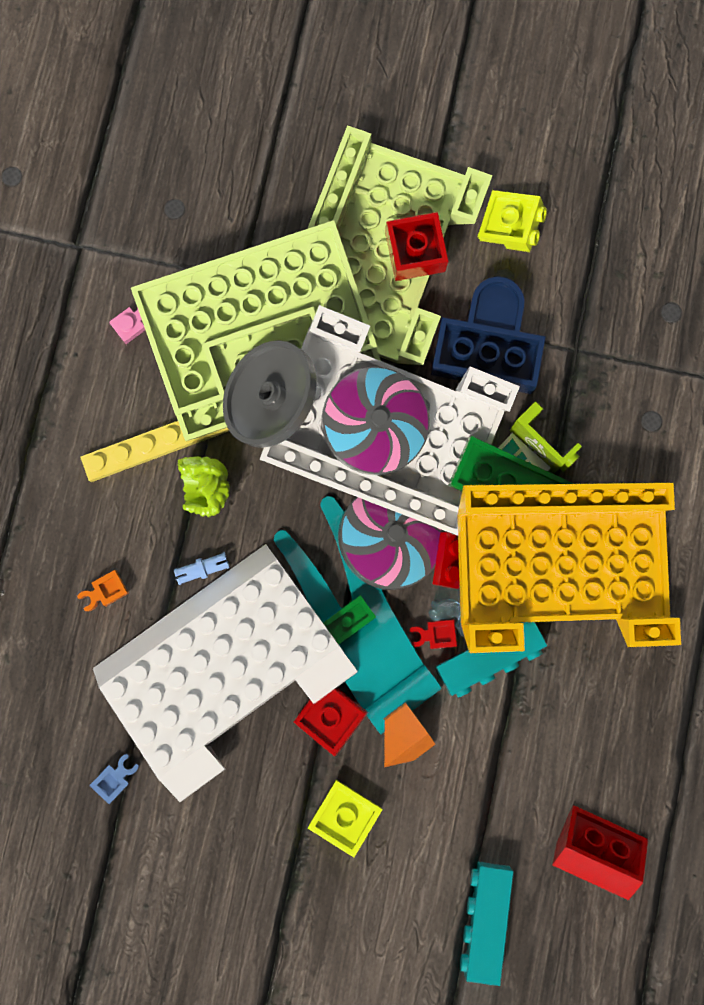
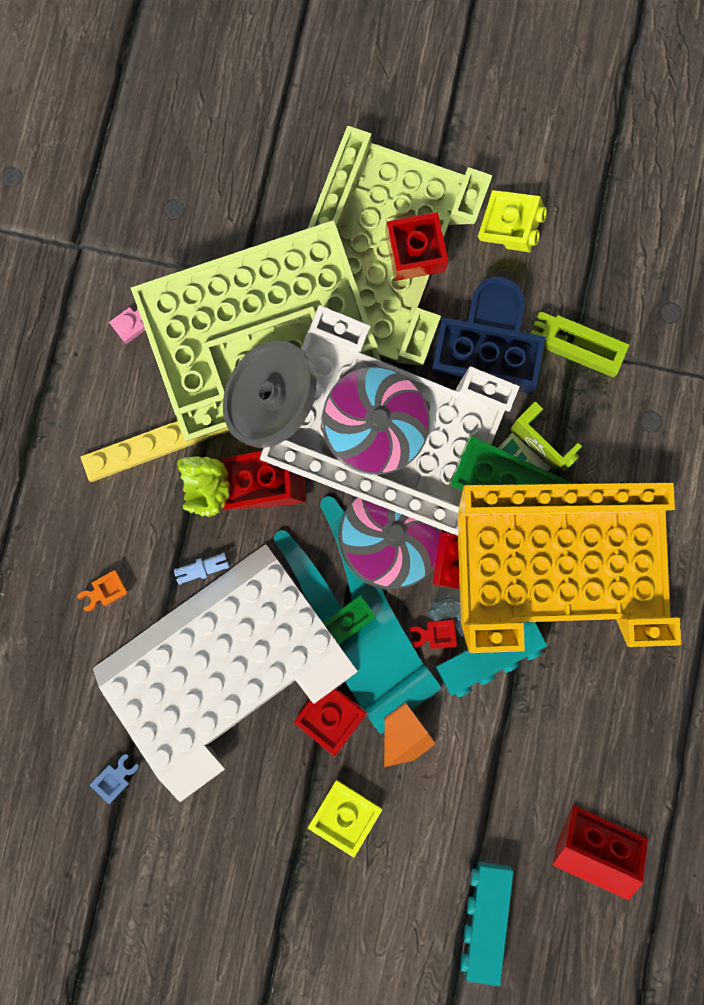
none -> red slope [220,451,306,510]
none -> lime hinge [530,312,629,378]

